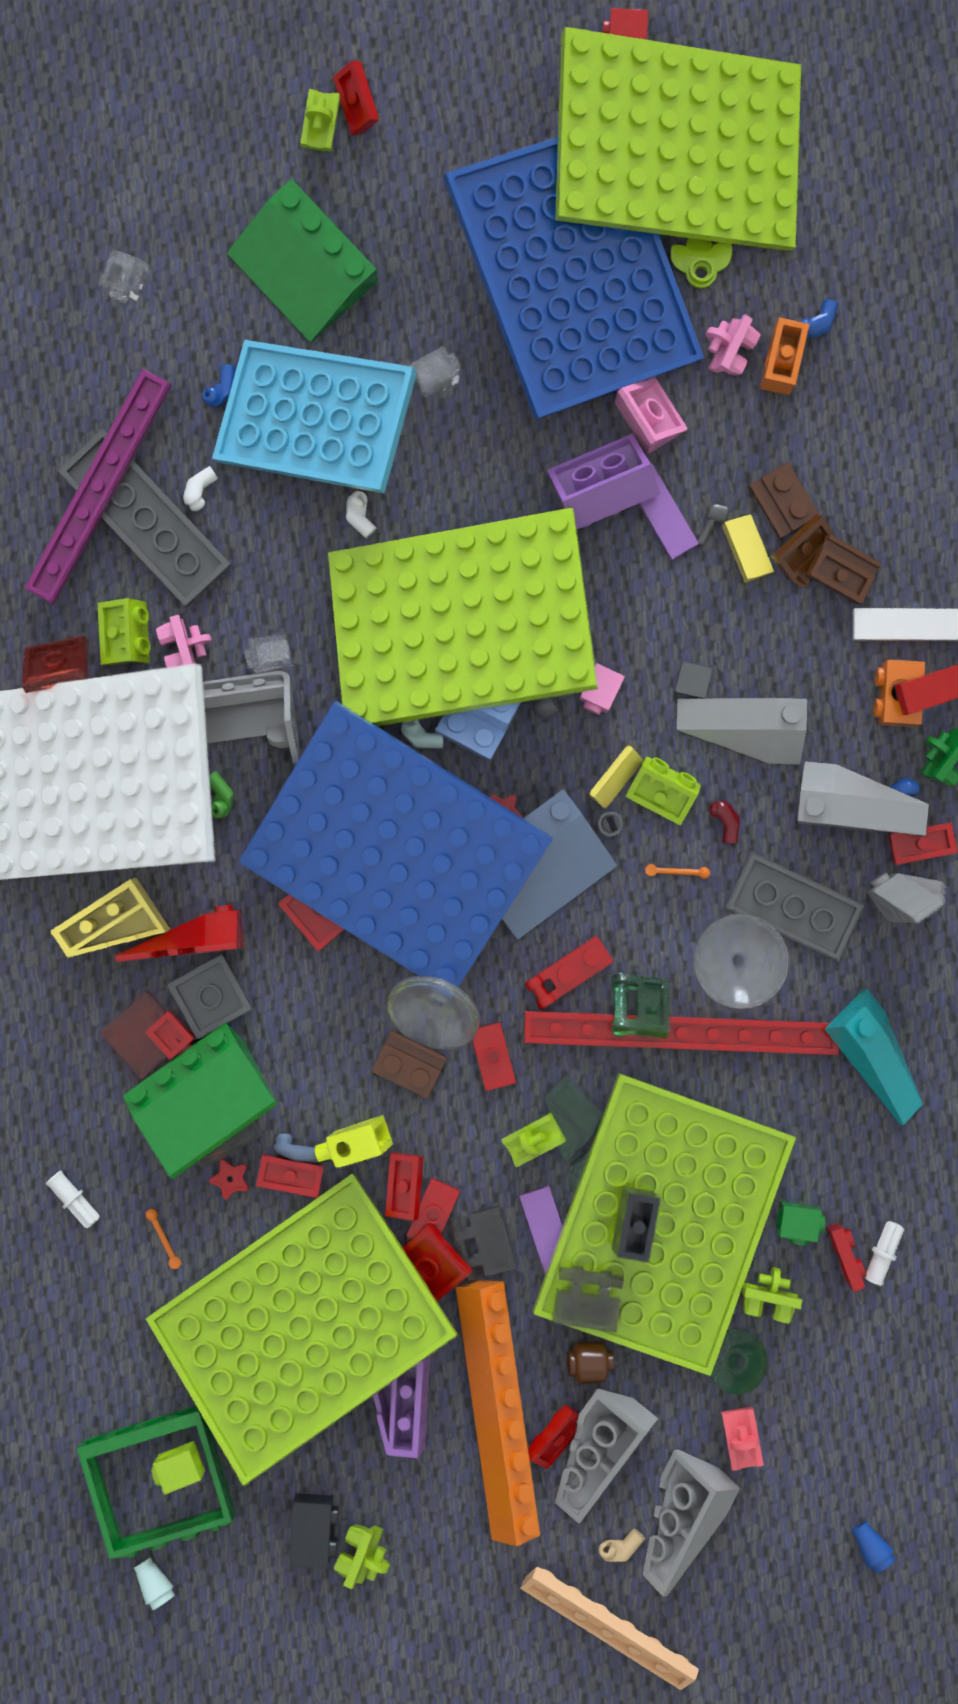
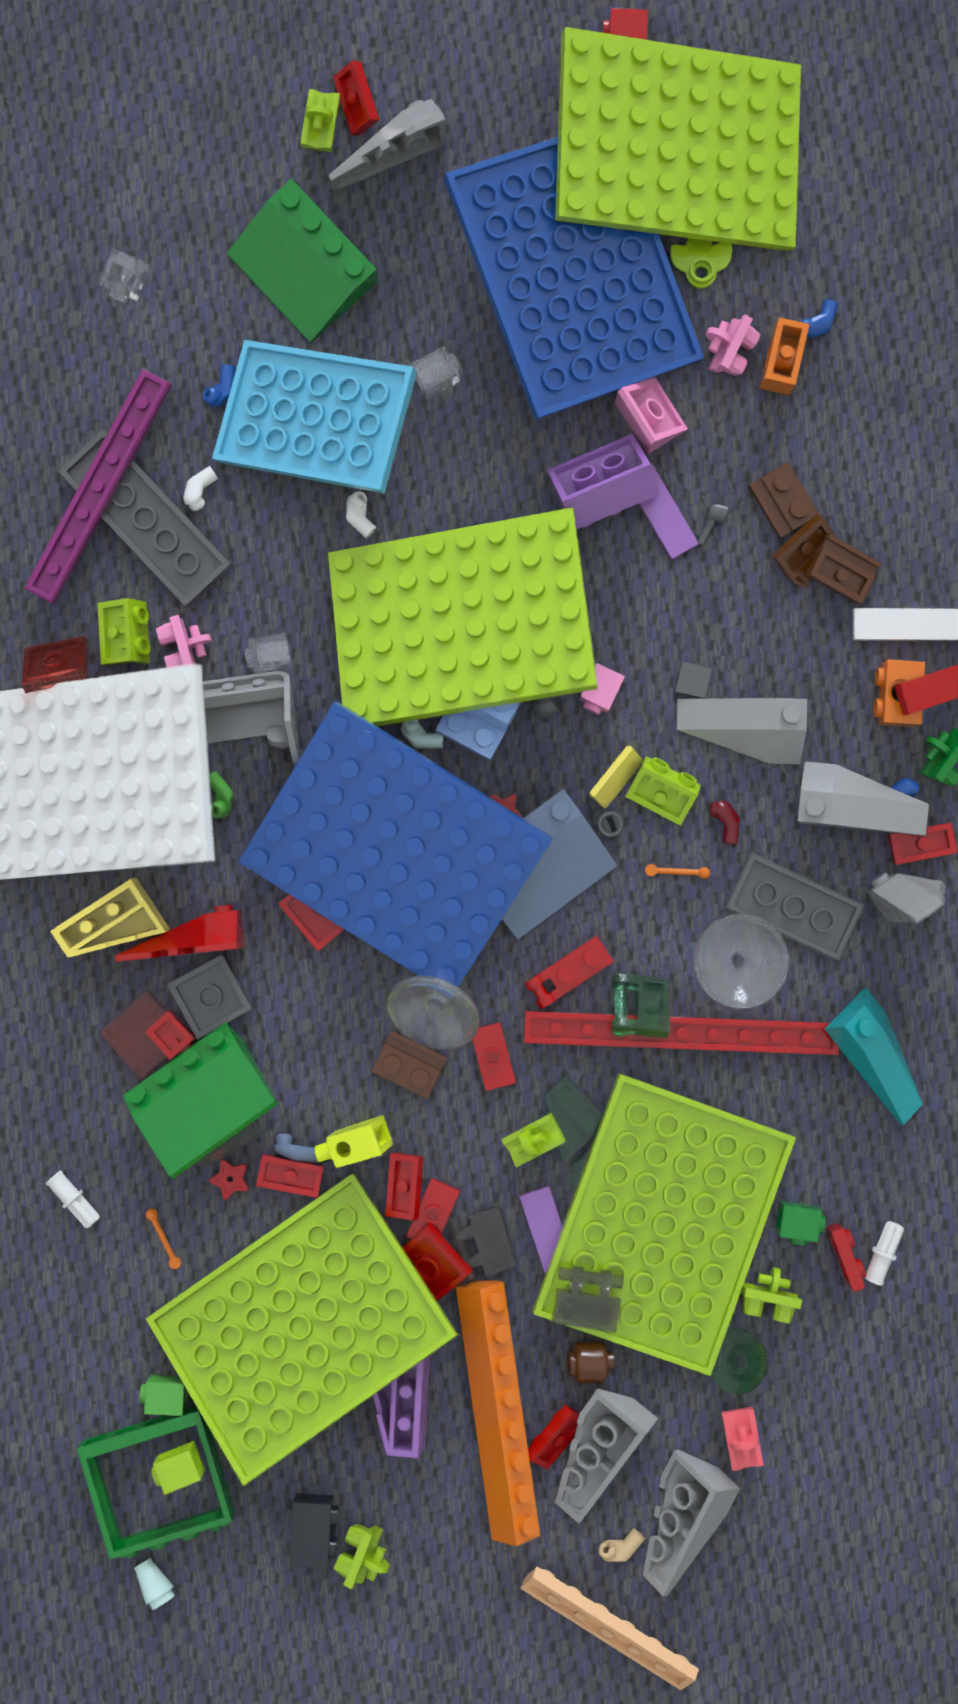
black brick [612,1186,661,1263] -> none
light yellow slope [722,514,774,583] -> none
blue cone [851,1521,895,1573] -> none
none -> bright green brick [140,1375,188,1416]
none -> light grey wedge [329,99,446,192]

